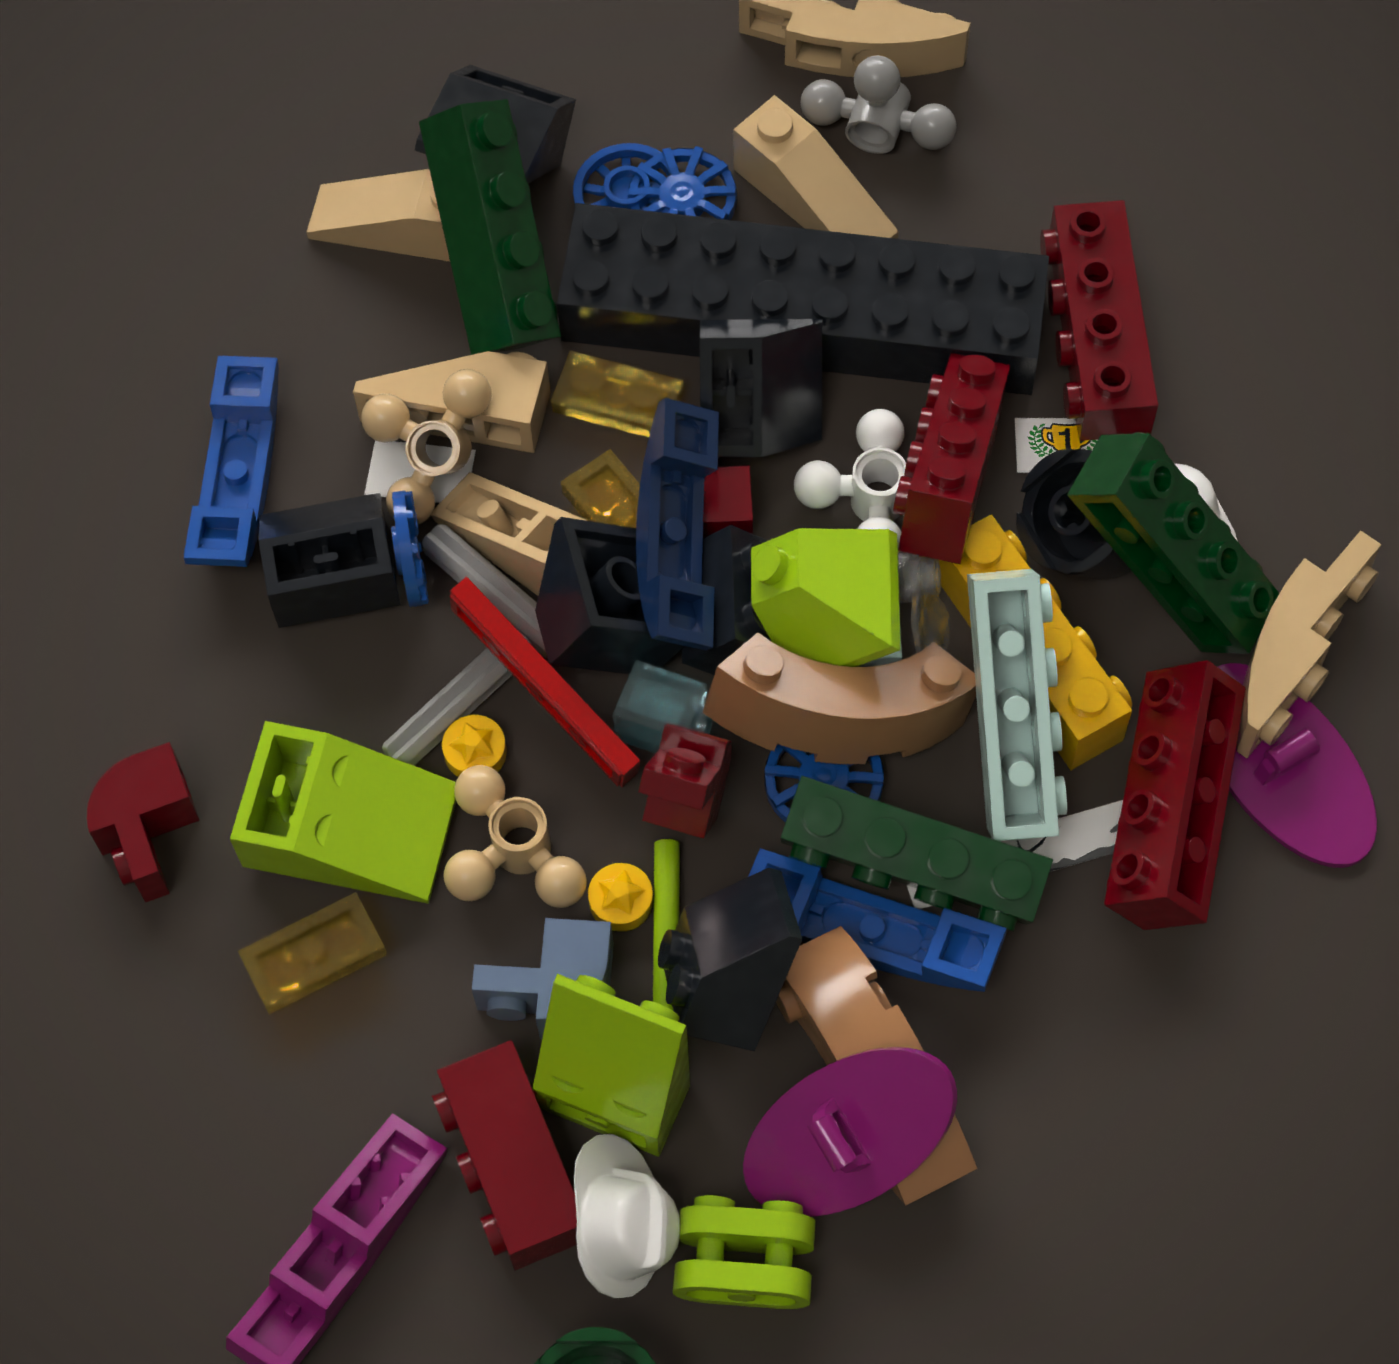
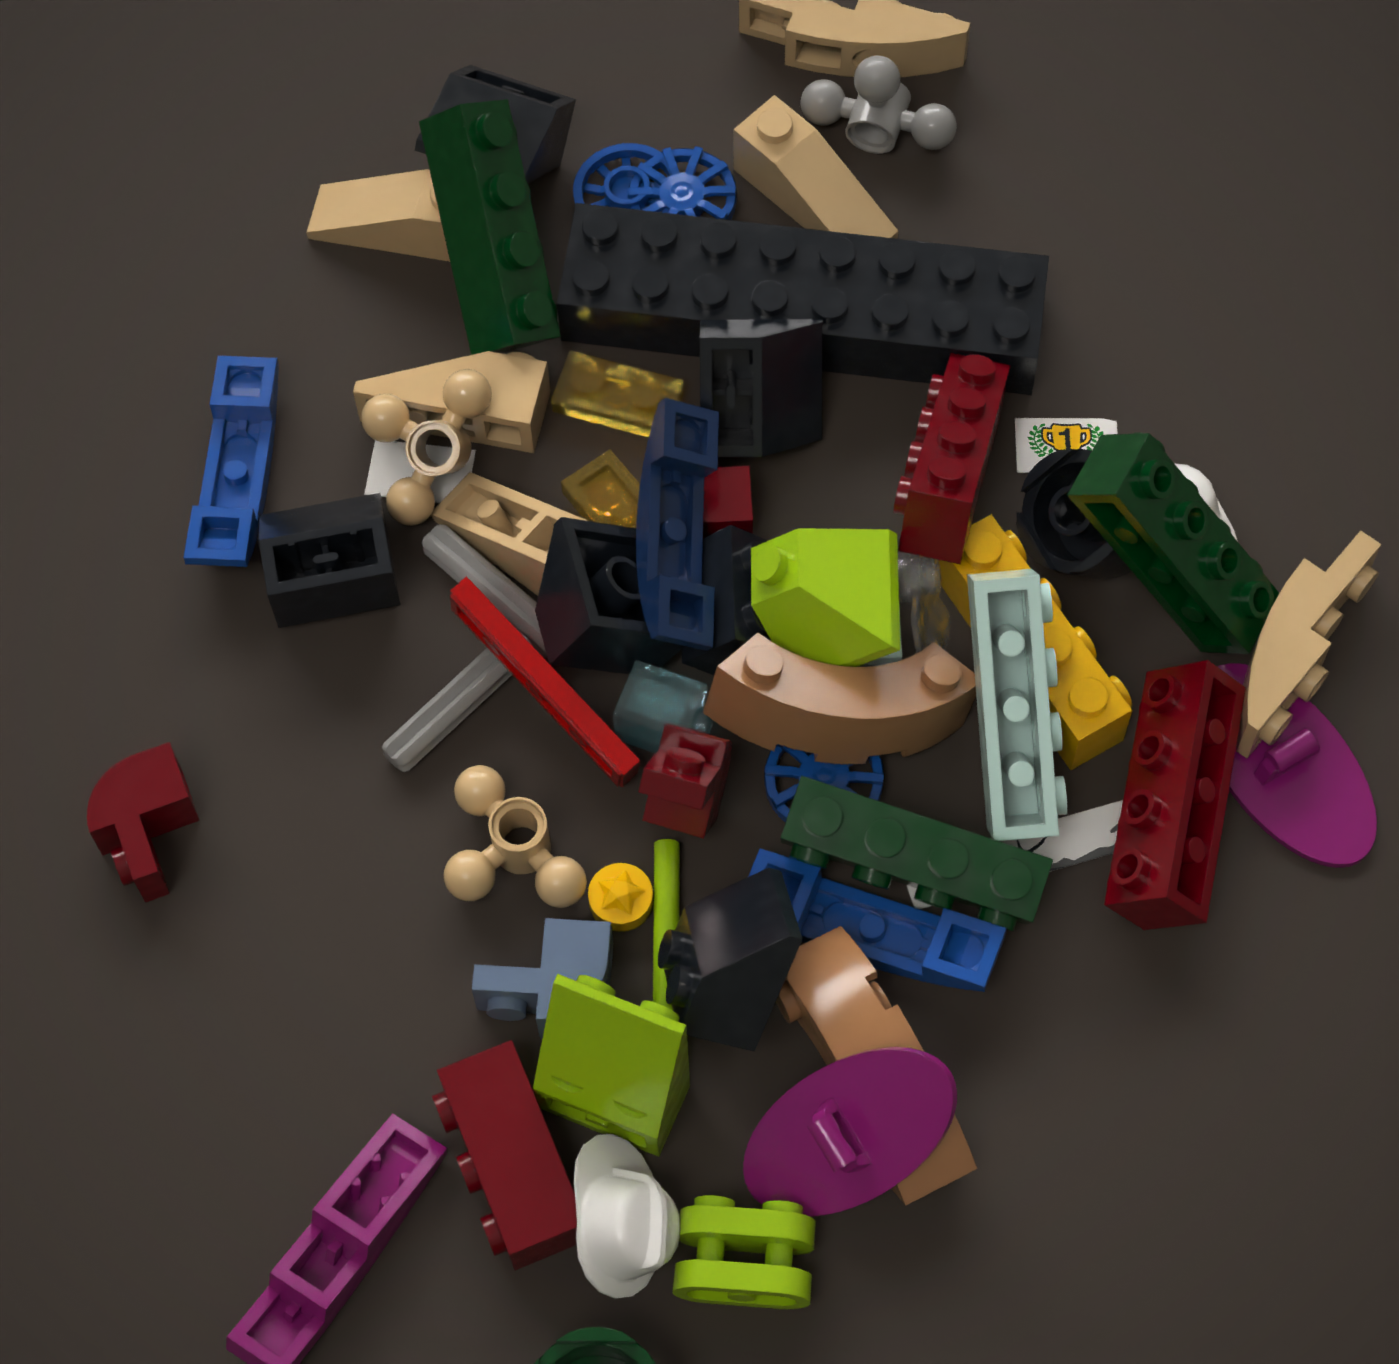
lime slope [230,721,456,904] -> none
clear yellow plate [238,892,387,1014] -> none
blue wheel [391,490,429,608] -> none
yellow tile [442,715,507,777] -> none
white piece [794,409,906,555] -> none
dark red brick [1040,200,1158,441] -> none

